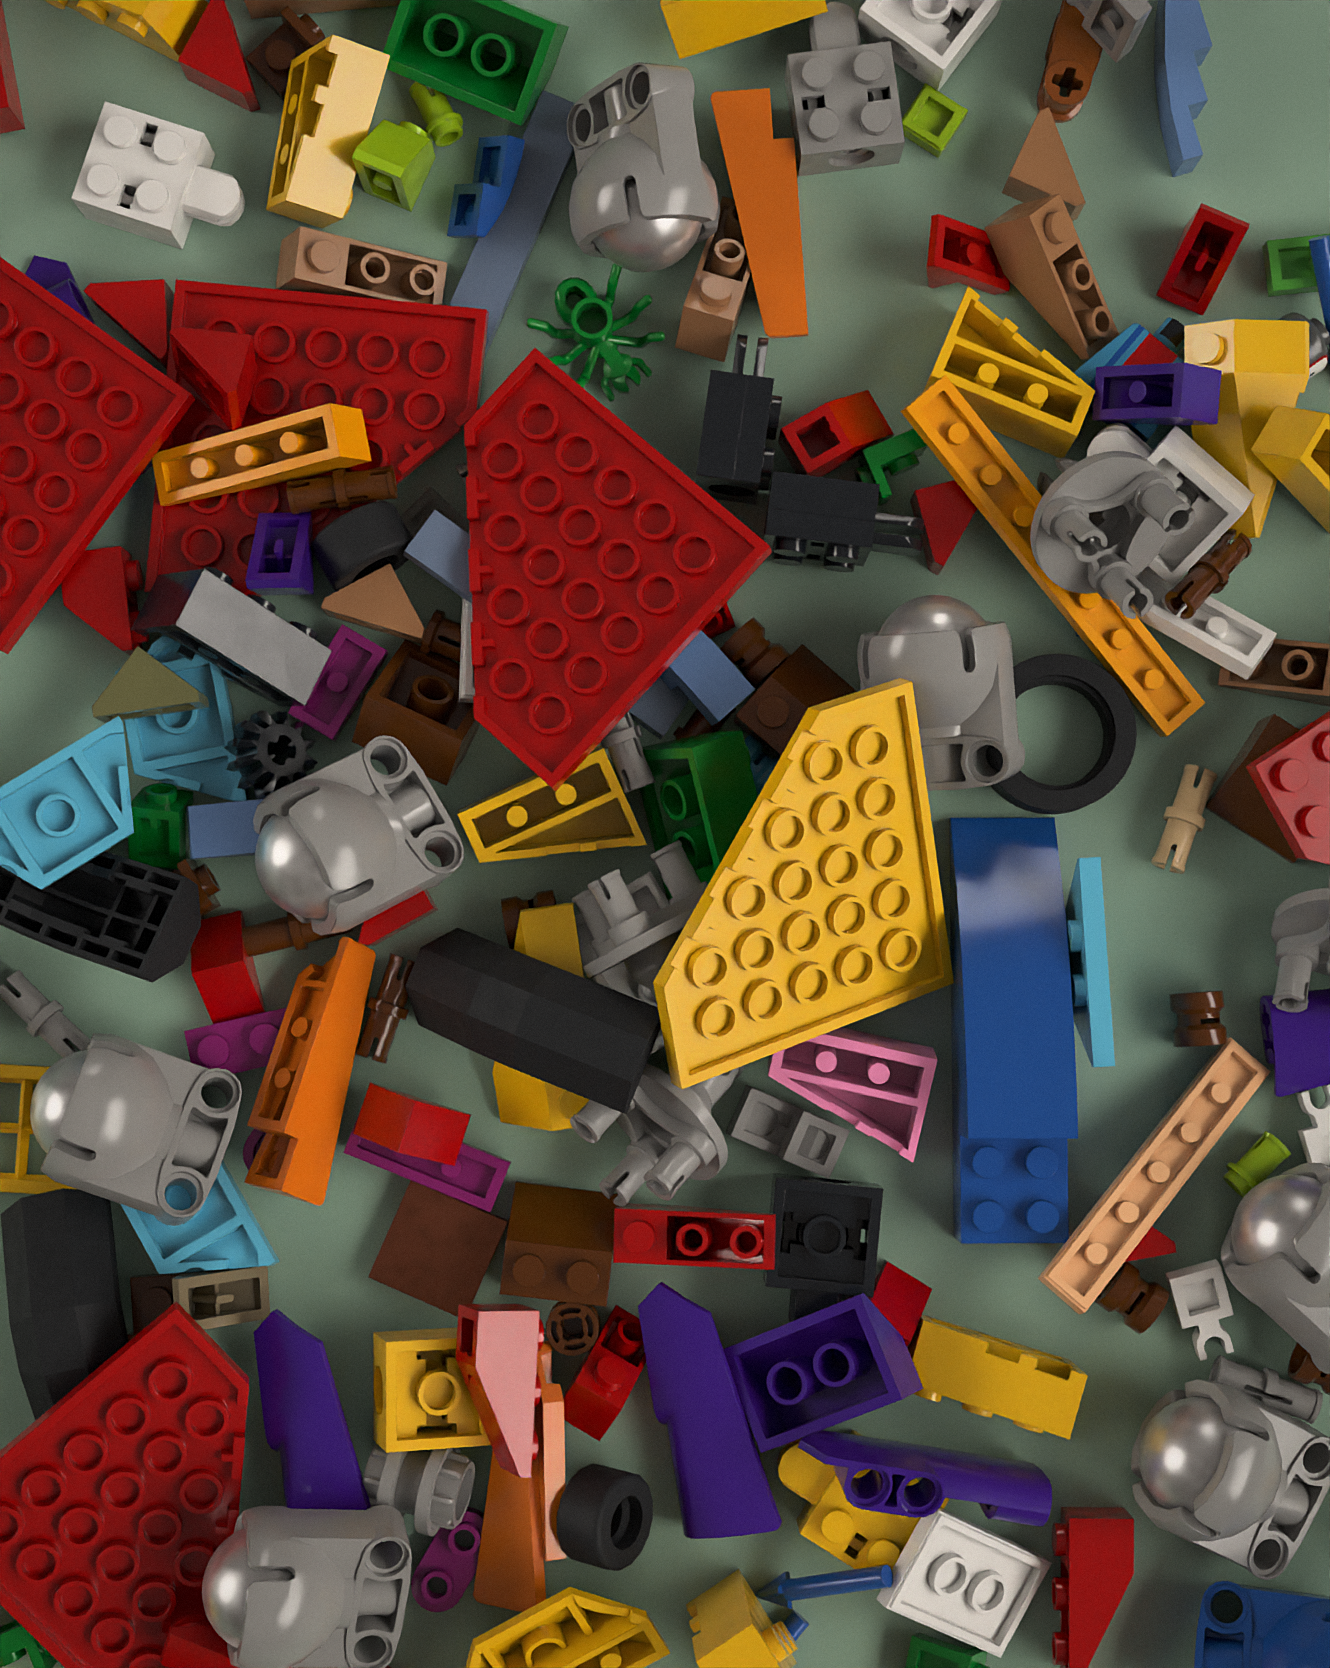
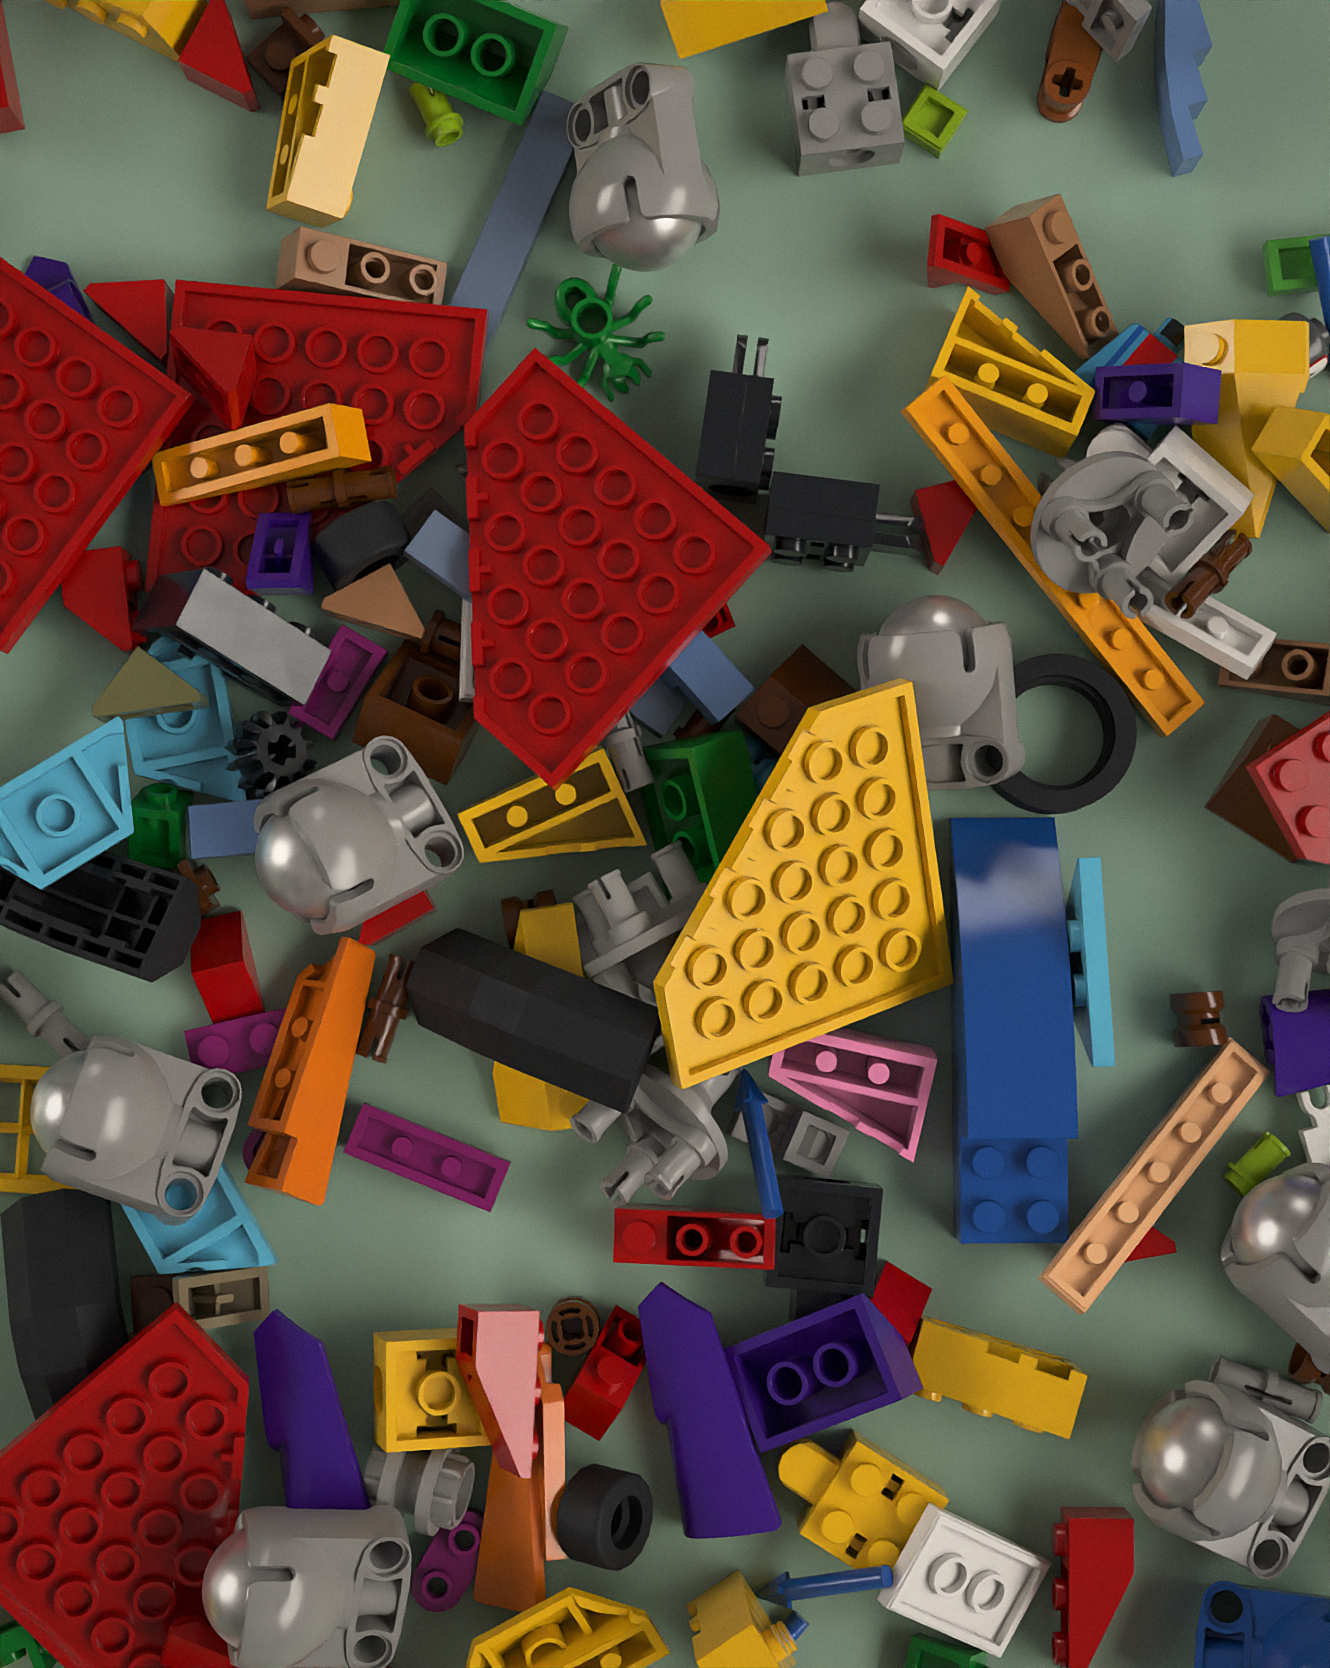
white brick [71,101,245,249] -> none
reddish brown pin [242,911,353,957] -> none
lime slope [352,119,436,212] -> none
red slope [353,1082,472,1166] -> none
copper tile [368,1180,509,1317] -> none
blue slope [447,135,525,238] -> none
reddish brown slope [499,1181,619,1307] -> none
medium nougat slope [675,196,752,362] -> none
orange wedge [710,88,808,339] -> none
reddish brown wheel [720,617,790,690] -> none
red slope [778,390,894,477] -> none
dark purple panel [798,1430,1052,1527] -> none
green bracket [854,428,927,507] -> none
medium nougat slope [1002,107,1086,221] -> none
reddish brown wheel [1094,1262,1170,1335] -> none
tan pin [1151,764,1217,874] -> none
red slope [1156,203,1249,316] -> none
white plate [1165,1259,1234,1361] -> none
none -> blue piece [734,1069,784,1219]

